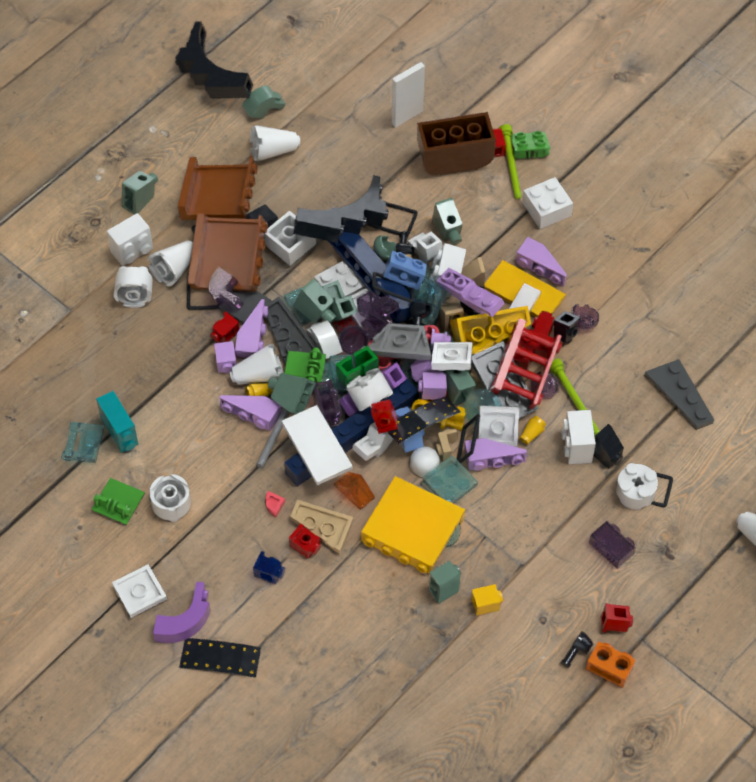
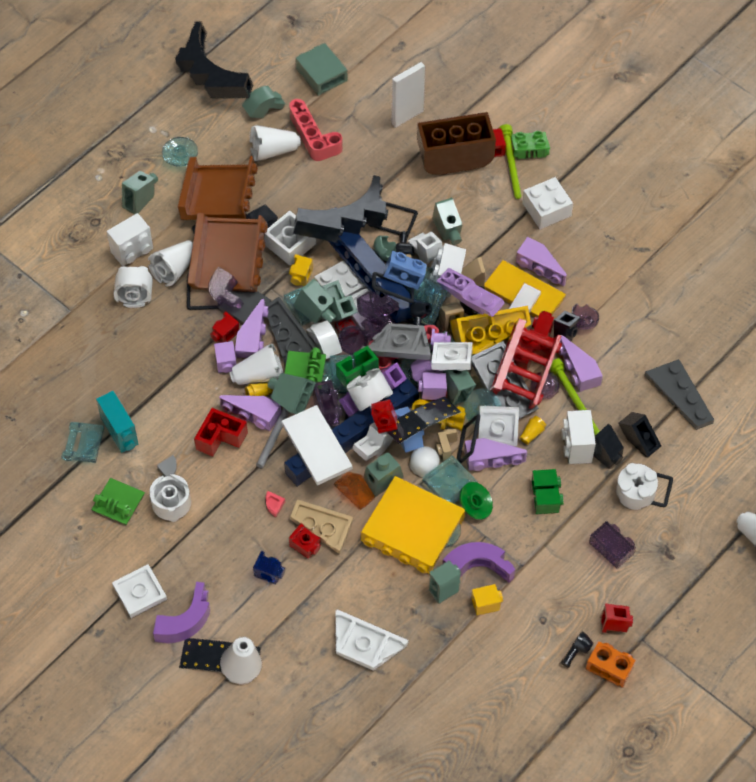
none -> light grey tile [157,455,177,477]
none -> clear light blue dish [162,137,198,167]
none -> red brick [194,408,248,456]
none -> white cone [220,637,262,684]
none -> coral beam [289,99,343,161]
none -> yellow brick [289,254,313,286]
none -> sand green brick [296,43,348,96]
none -> white wing [336,610,408,671]
none -> sand green torso [362,453,404,498]
none -> medium lavender arch [442,542,515,583]
none -> green dish [460,482,493,520]
none -> green piece [531,469,564,514]
none -> lavender slope [559,335,603,392]
none -> black slope [618,412,662,457]

